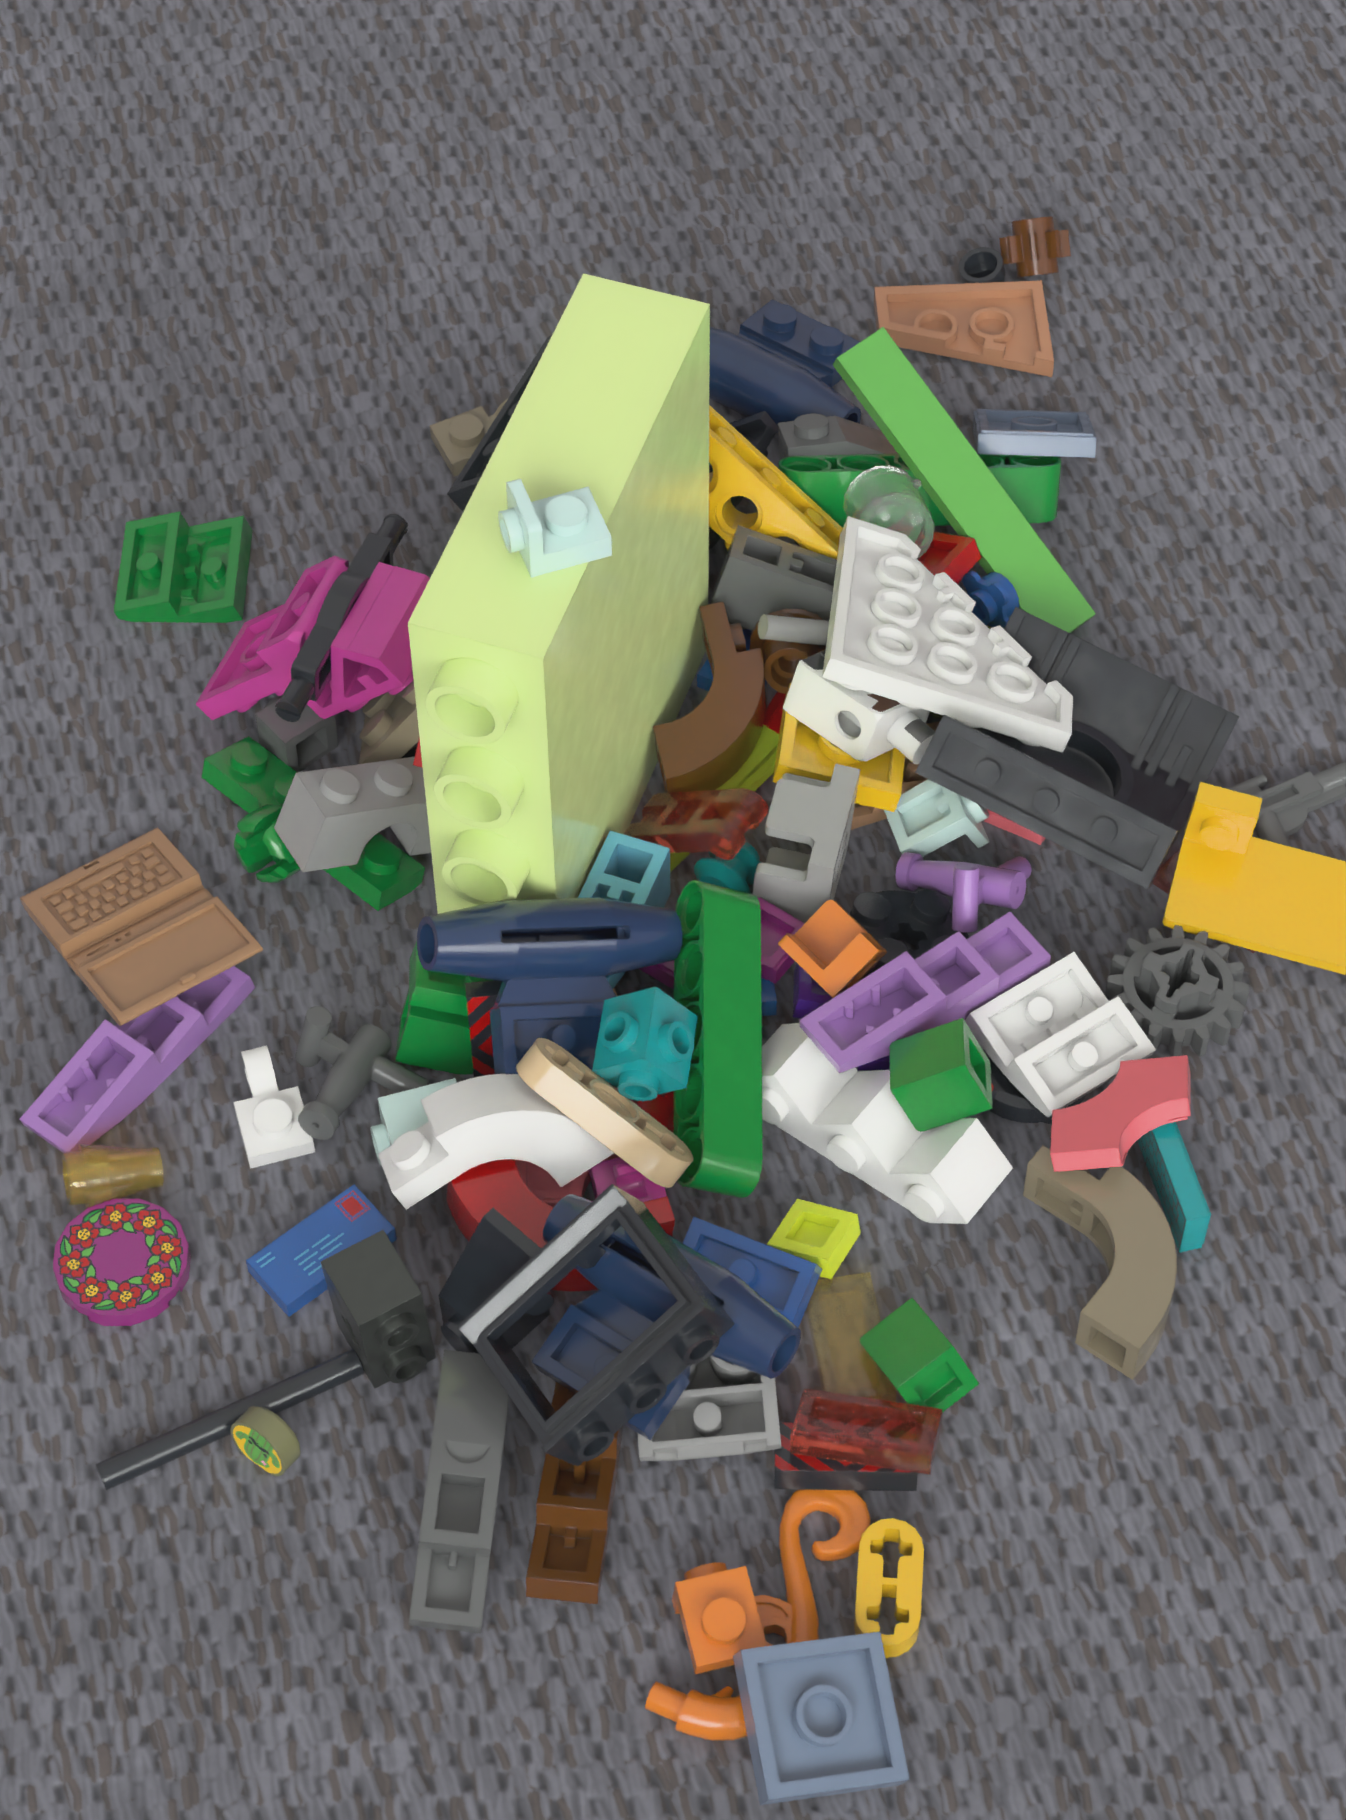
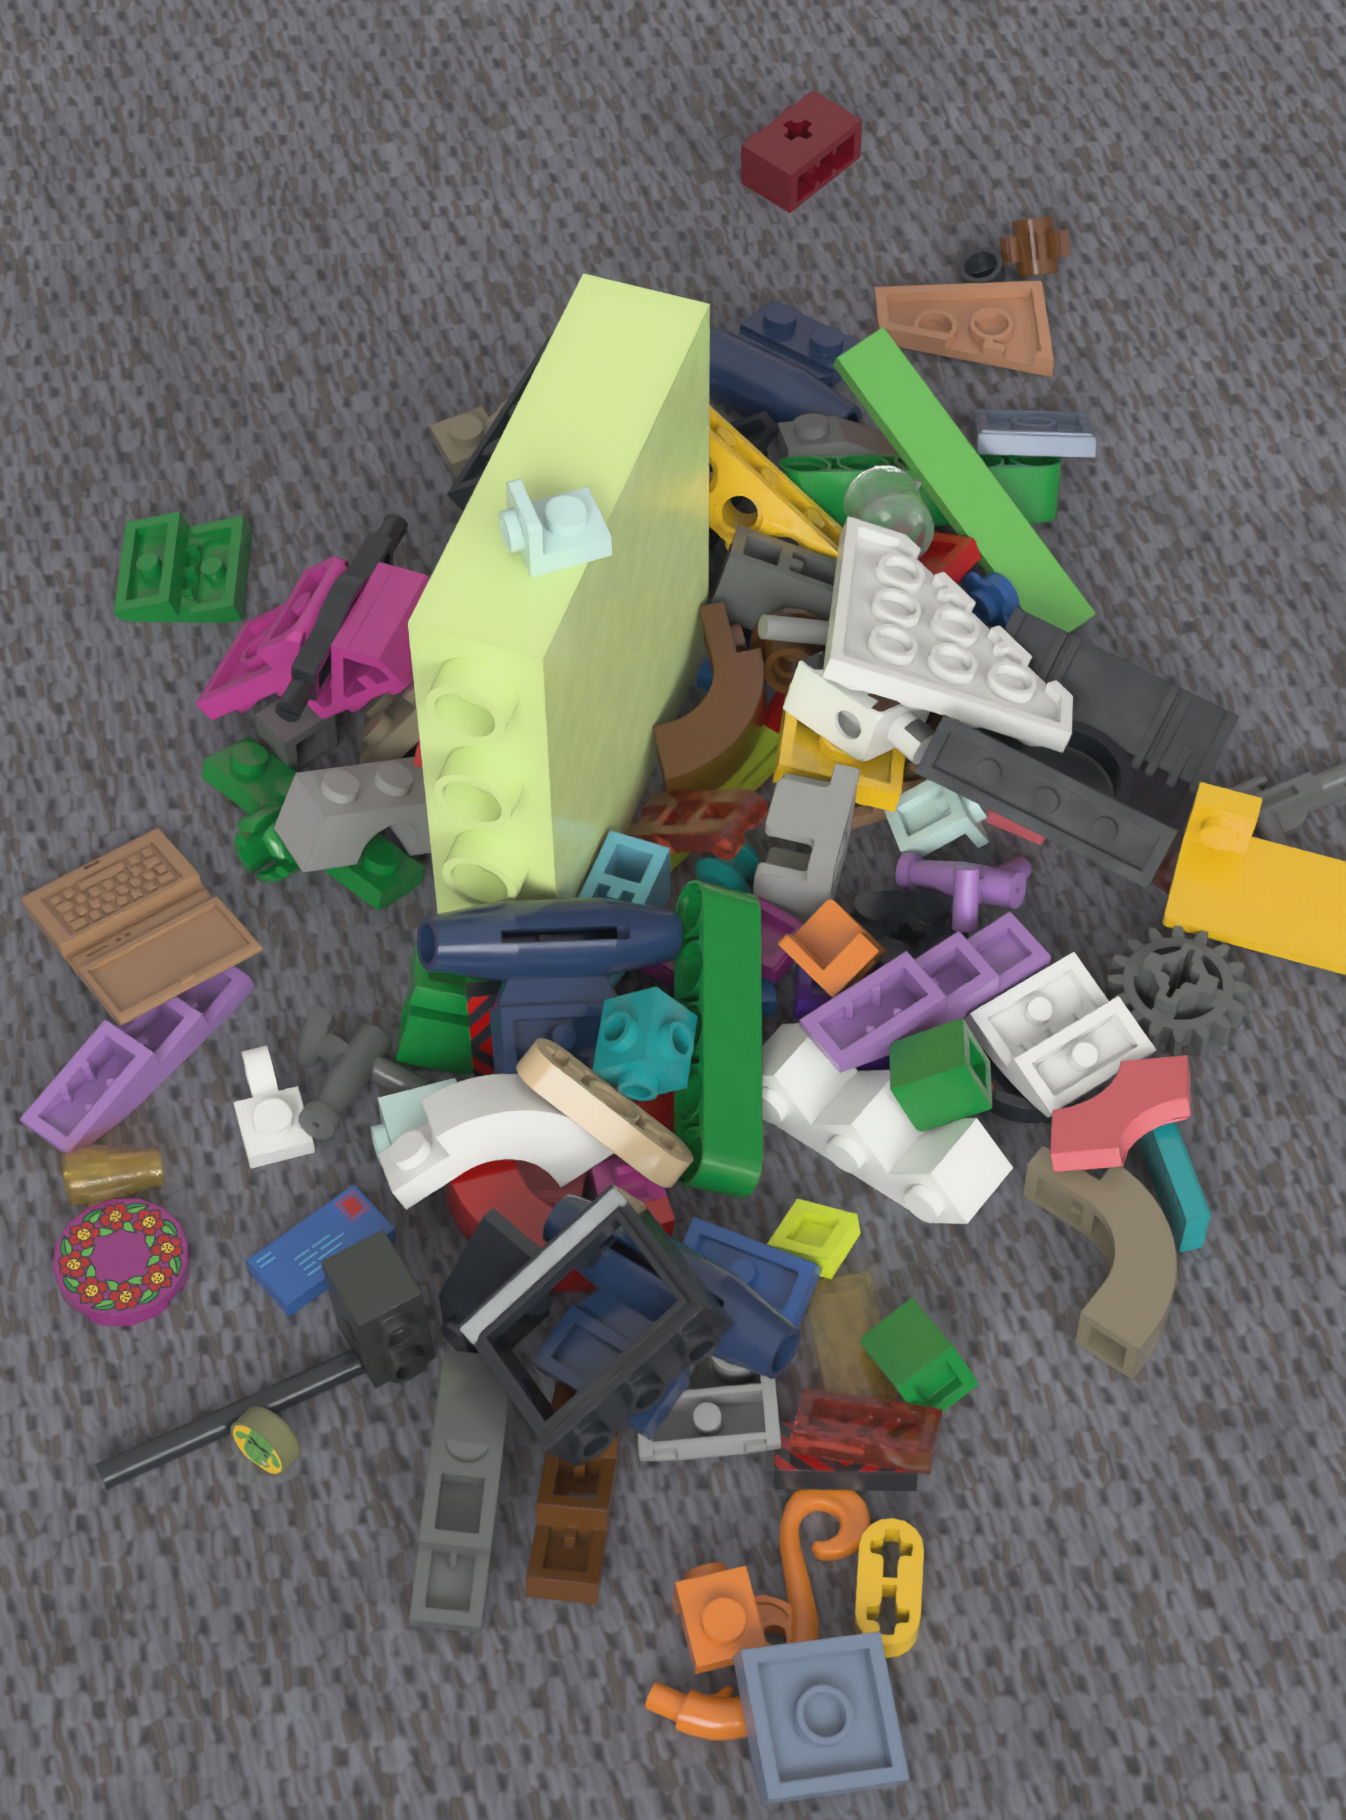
none -> dark red brick [740,90,862,213]

